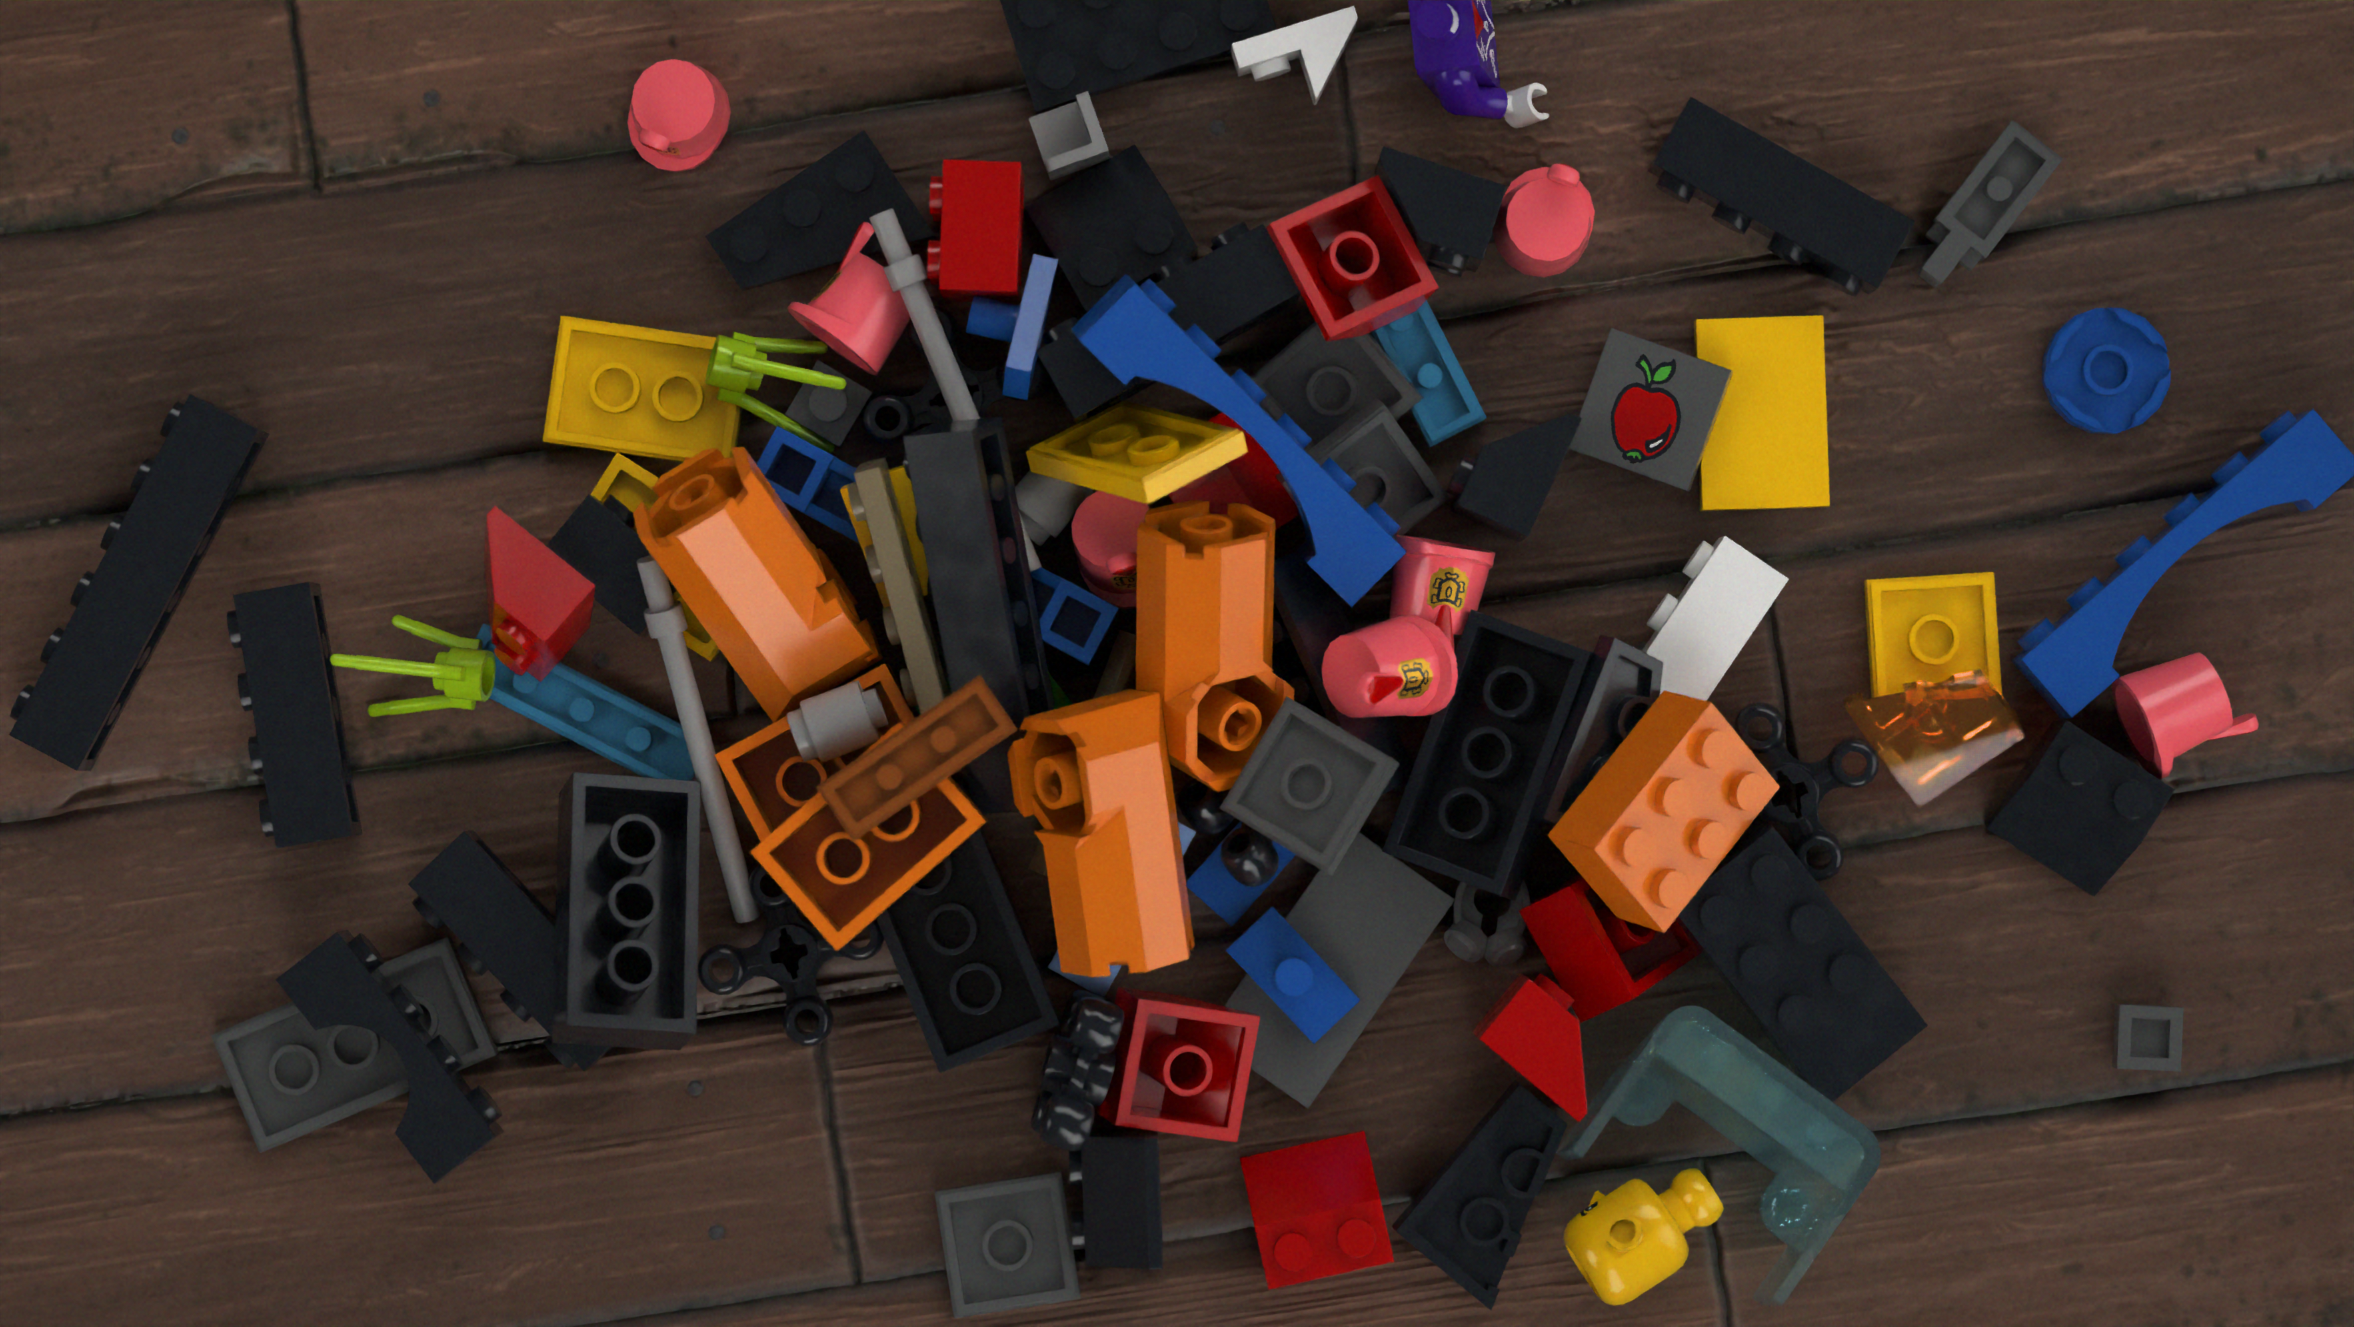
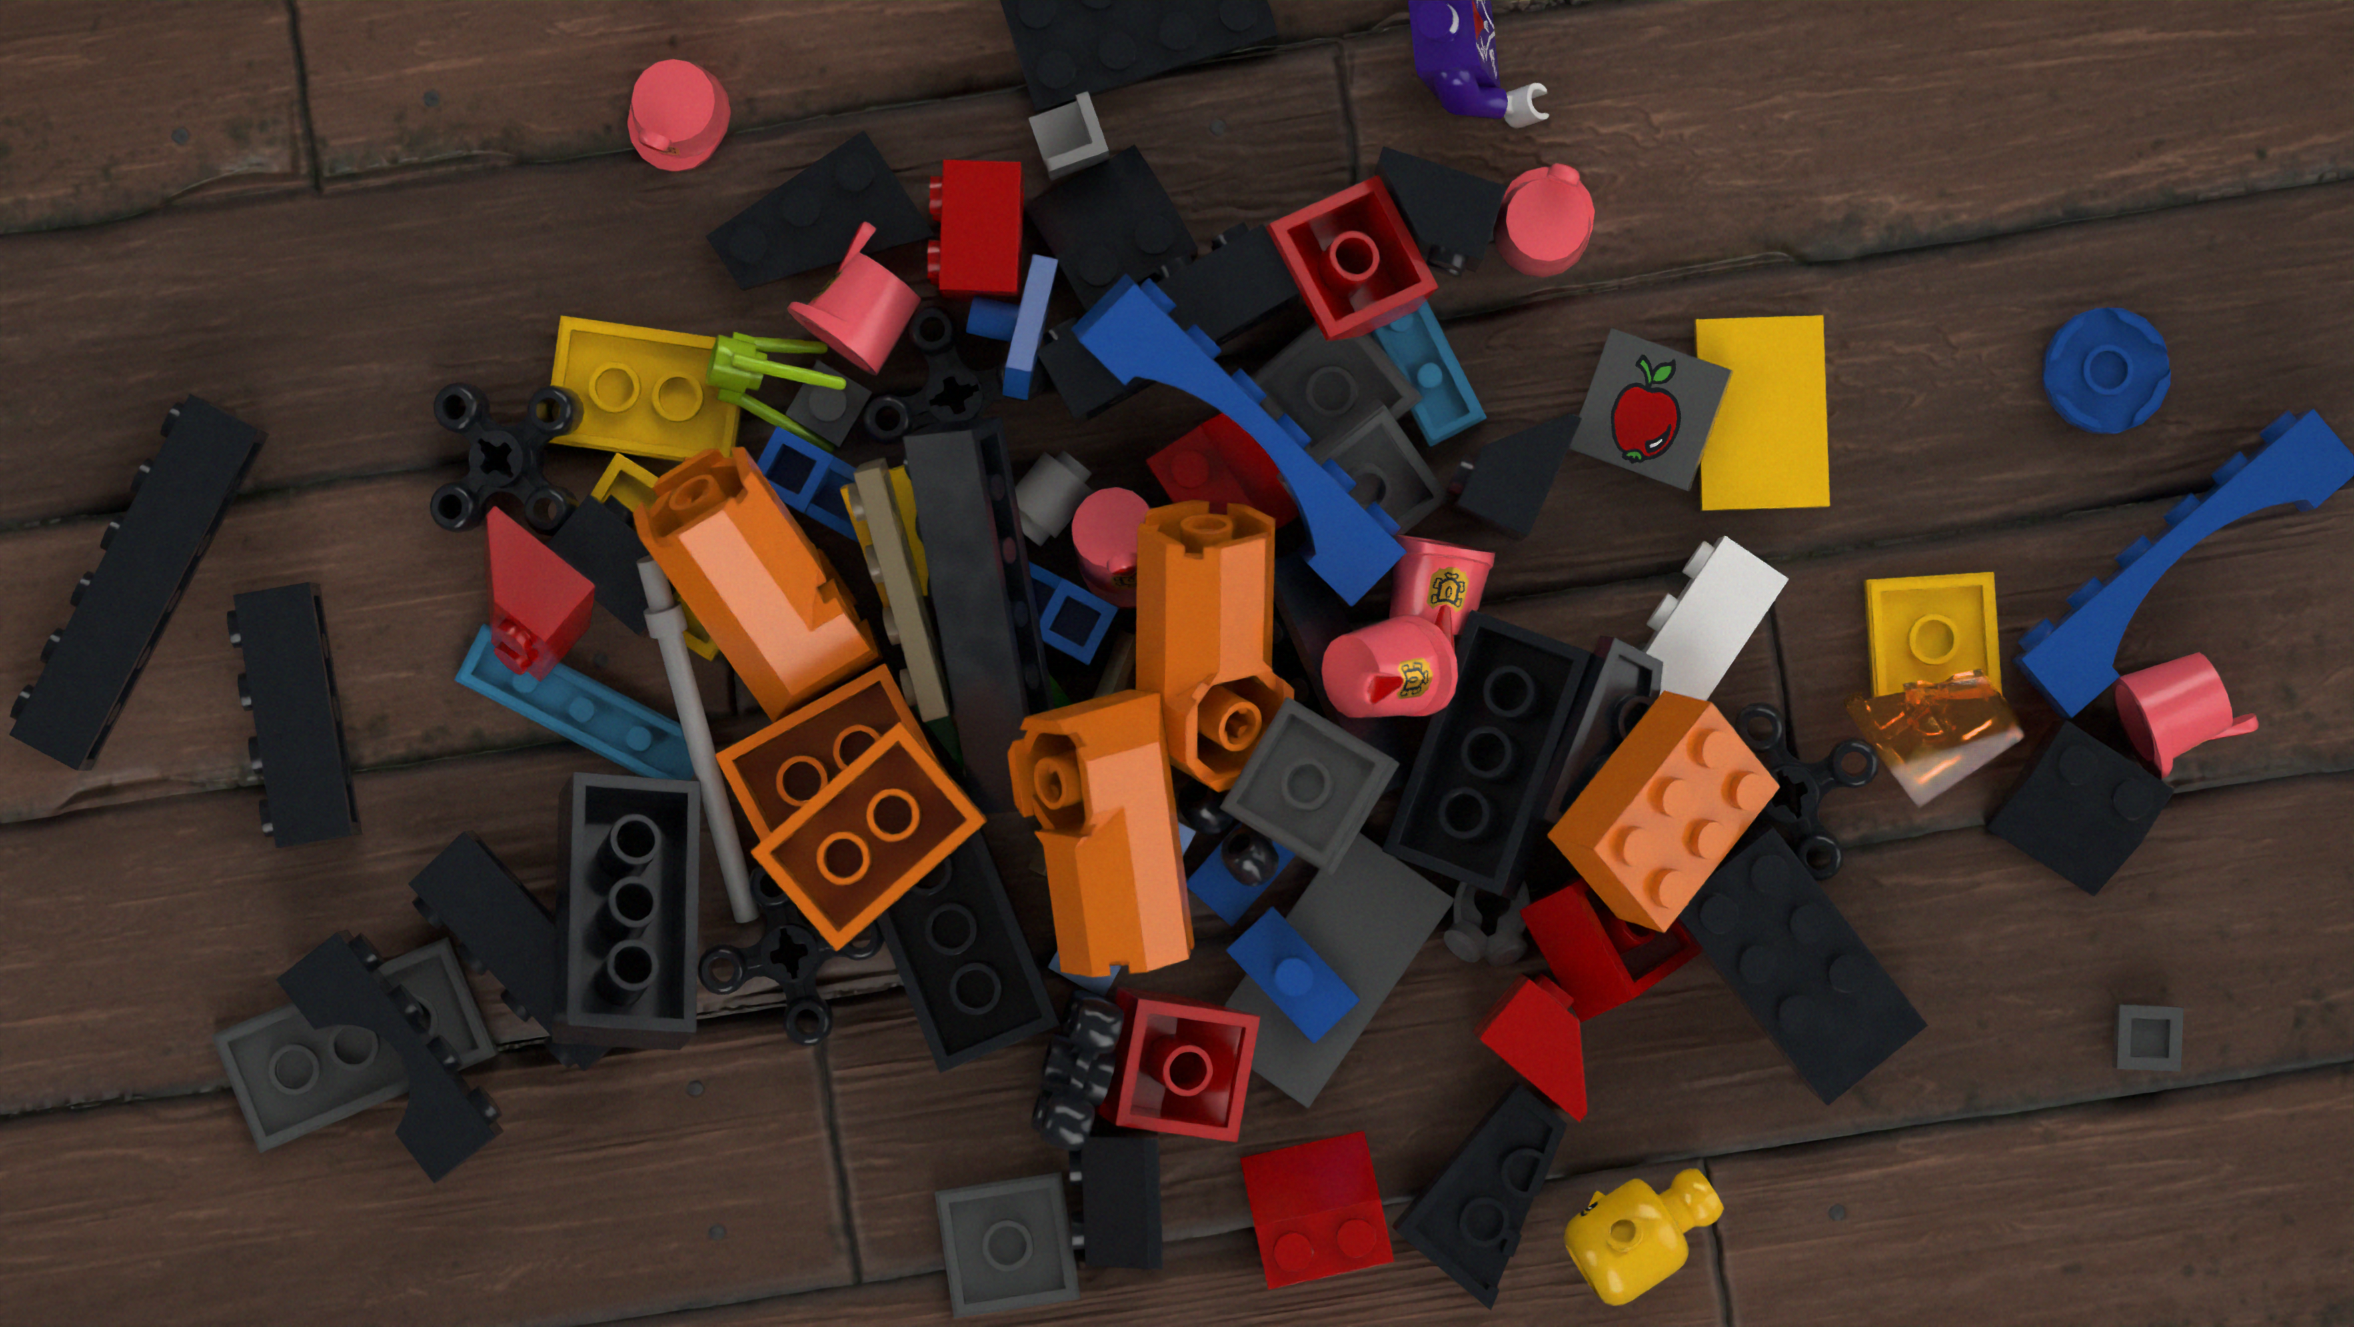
lime plant [330,615,496,717] -> none
light grey brick [787,680,888,763] -> none
dark orange tile [816,675,1018,842] -> none
light grey bar [869,208,1042,572] -> none
yellow tile [1026,401,1248,504] -> none
white slope [1231,6,1358,105] -> none
clear light blue windscreen [1556,1006,1881,1306] -> none
black brick [1648,97,1915,297] -> none
dark grey hinge [1915,120,2063,288] -> none
none -> black gear [430,382,584,536]

